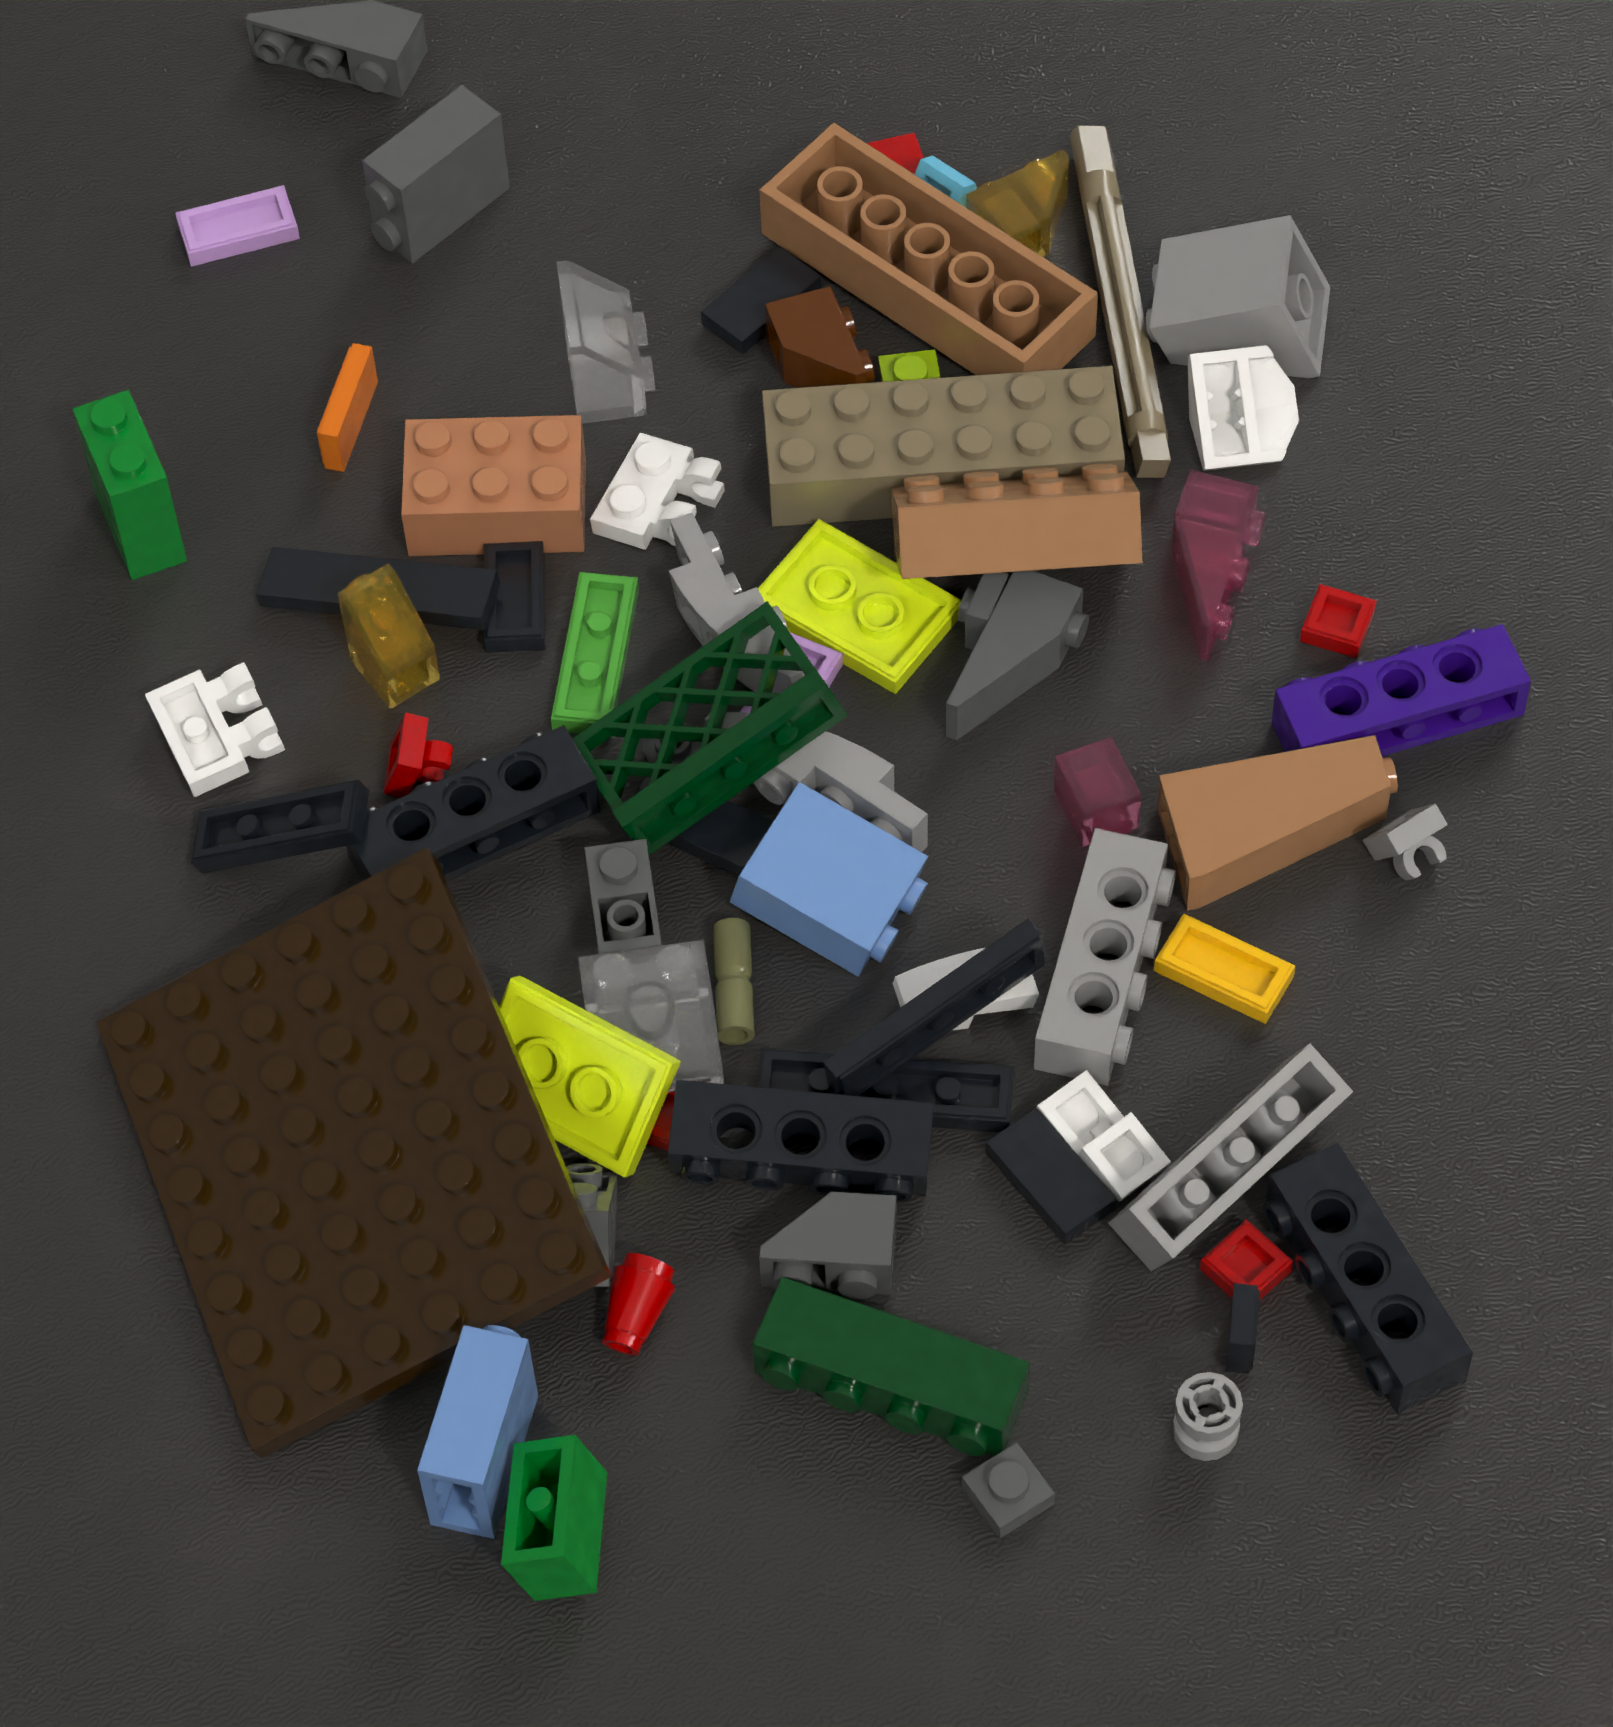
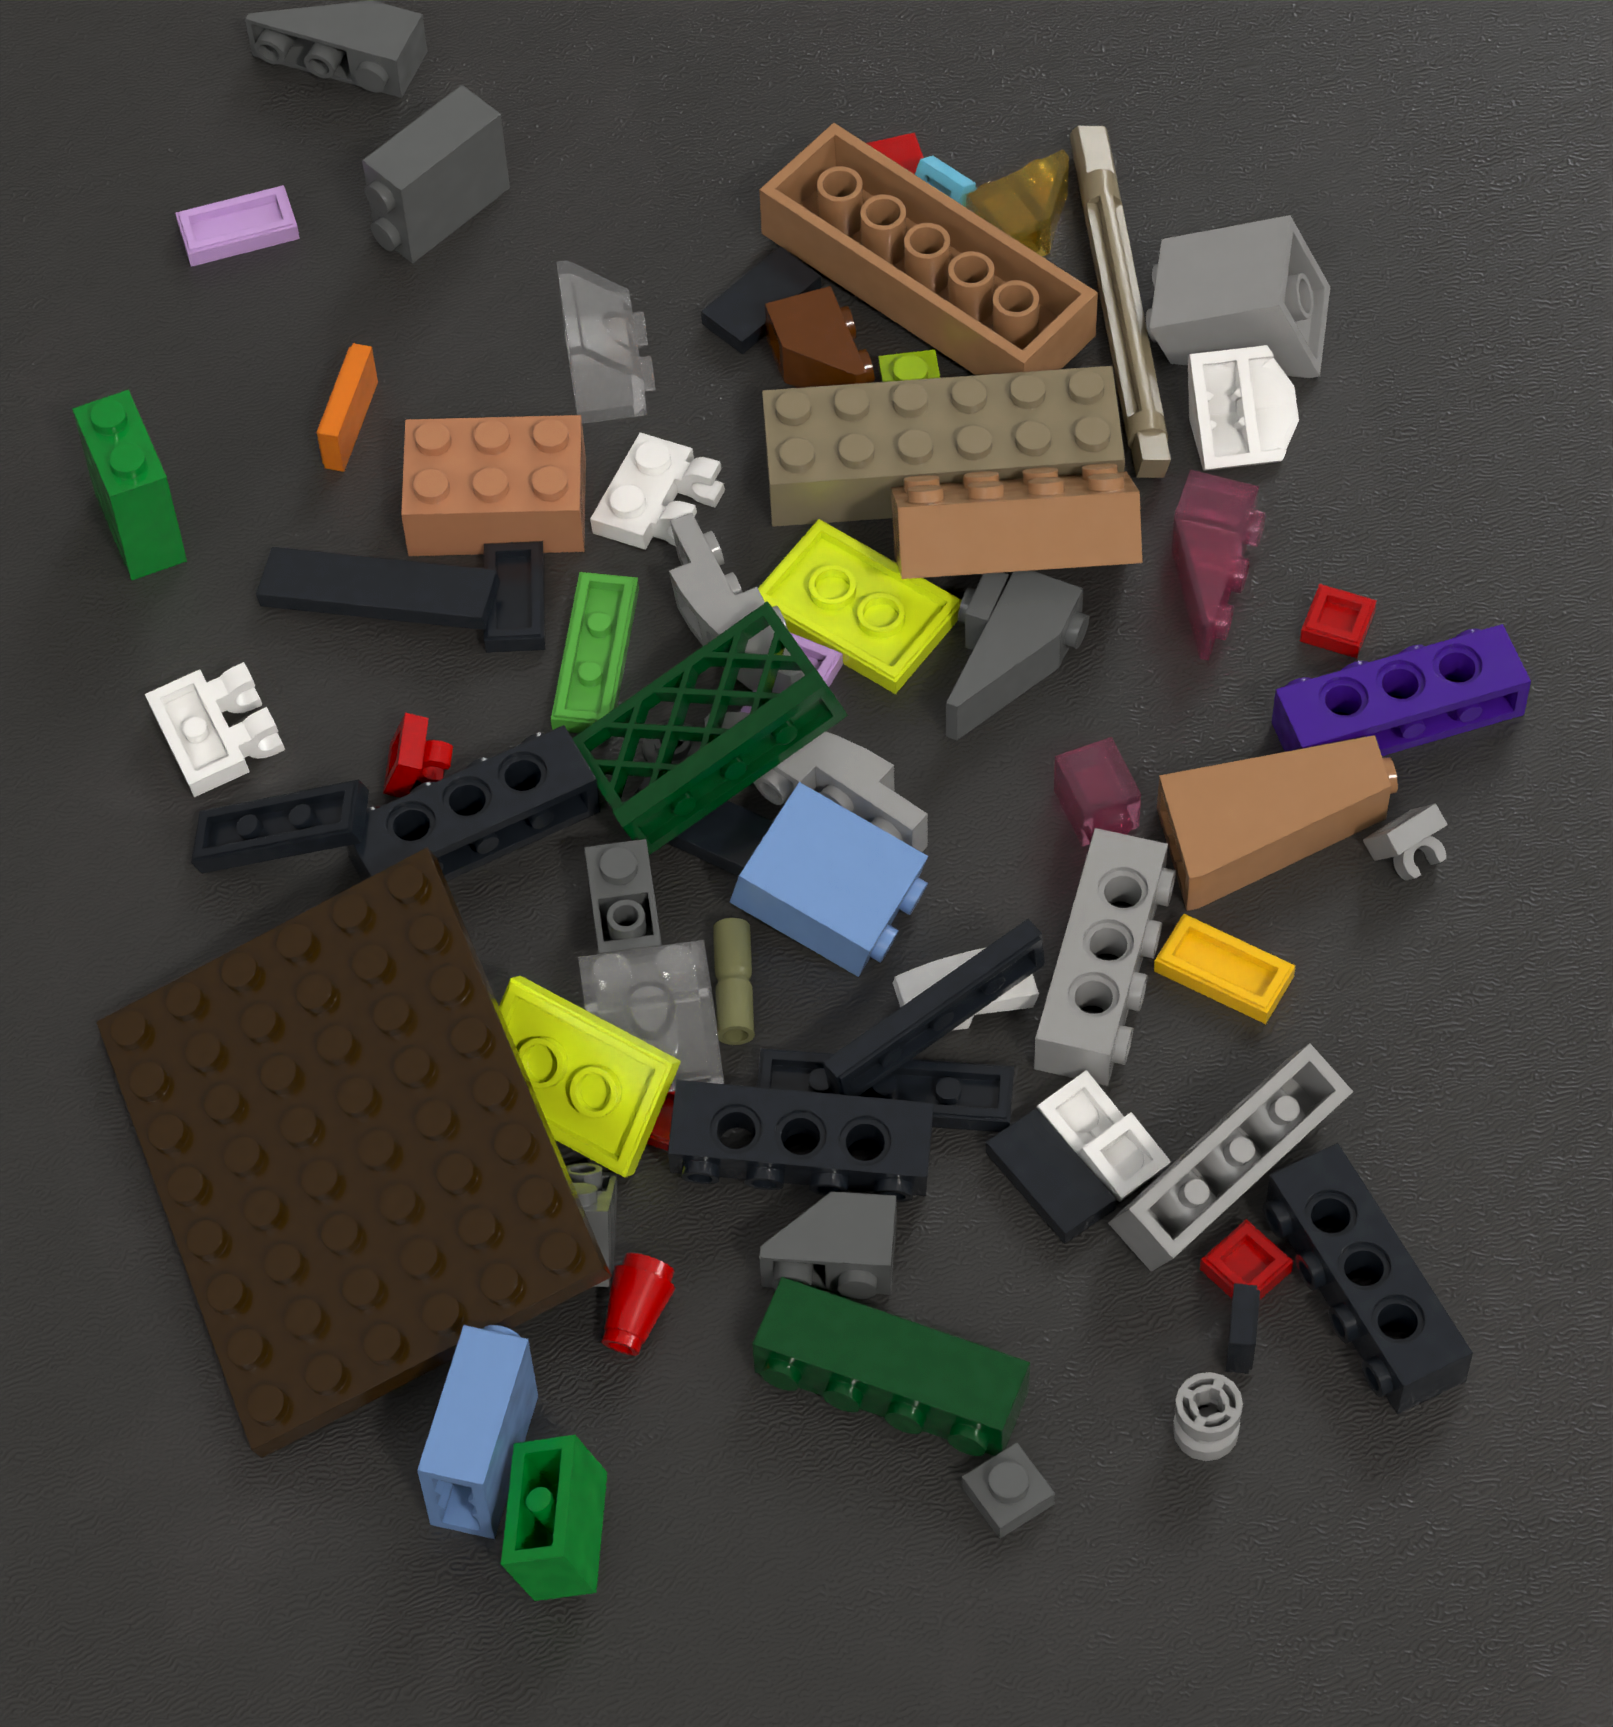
clear yellow slope [338,563,440,709] -> none

